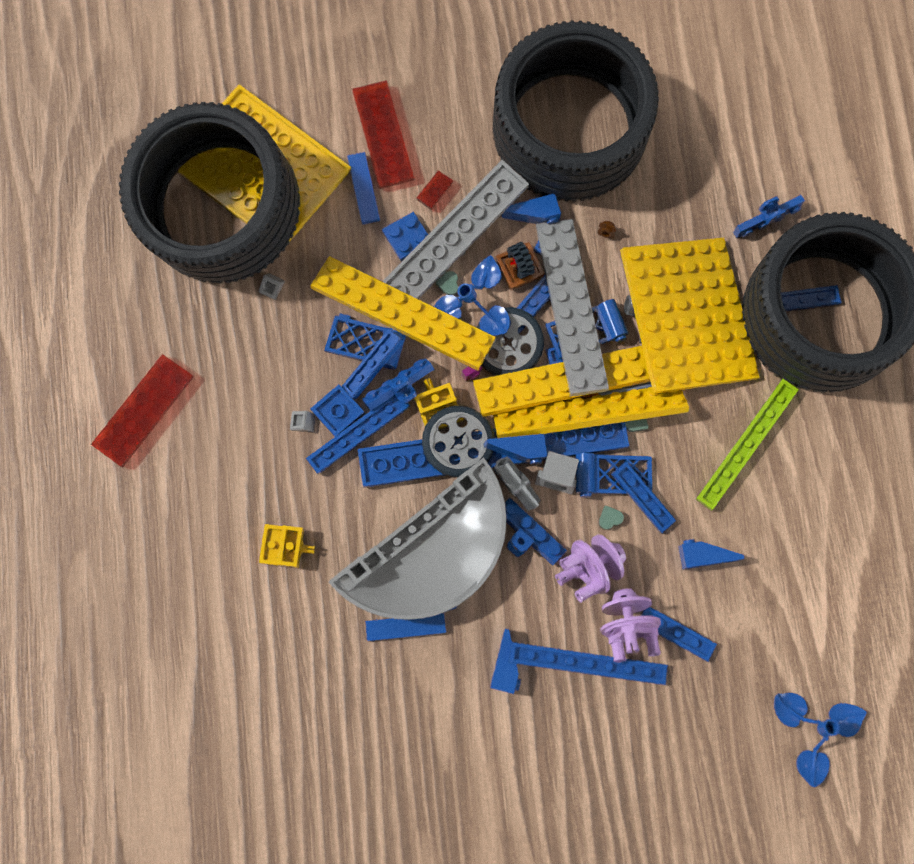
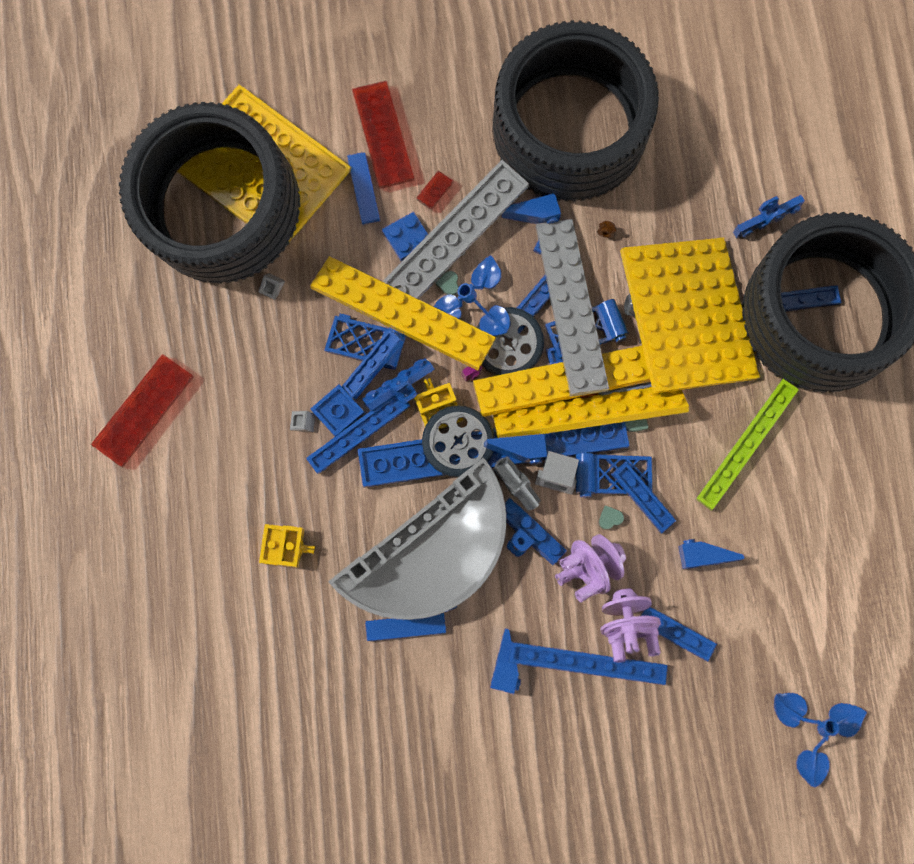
plate [495,242,545,290] -> none

